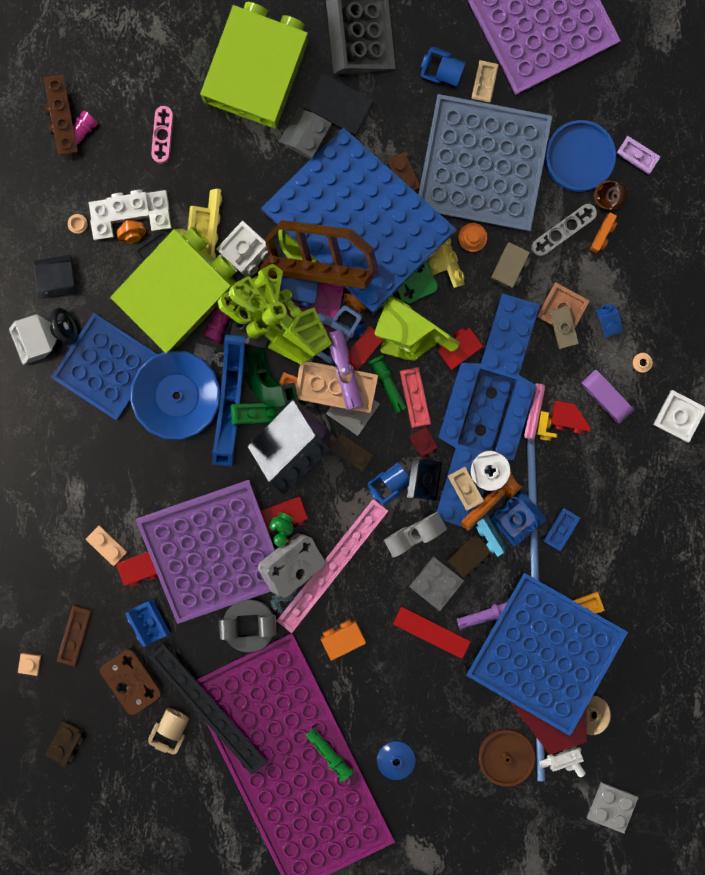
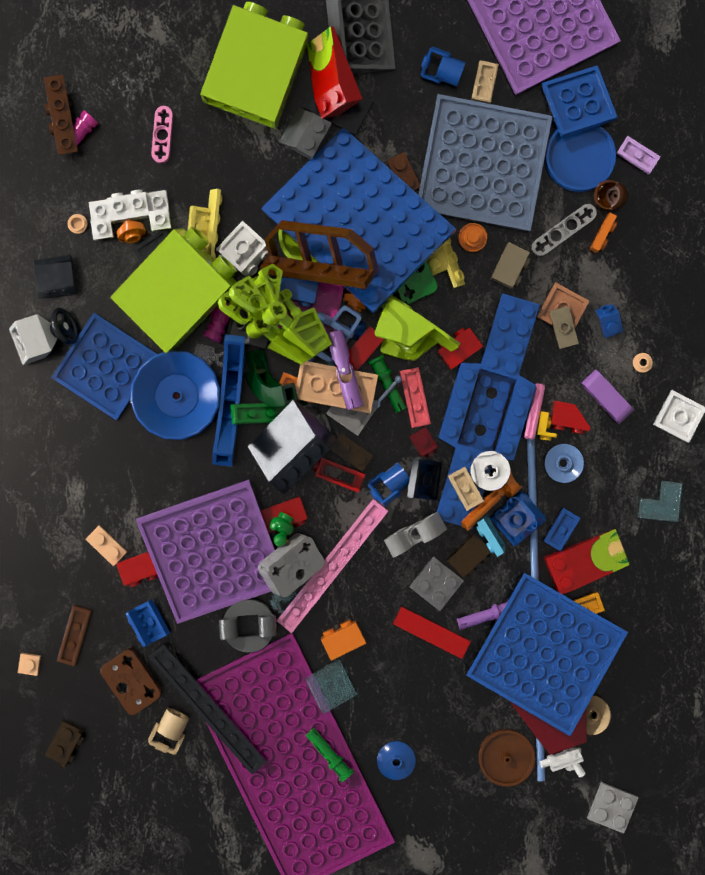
none -> clear light blue plate [305,660,357,713]
none -> red slope [307,26,363,119]
none -> red window [313,457,366,493]
none -> sand blue hinge [373,376,402,408]
none -> blue plate [542,65,617,138]
none -> red slope [543,529,630,594]
none -> medium blue dish [545,444,584,483]
none -> clear light blue plate [638,481,682,522]

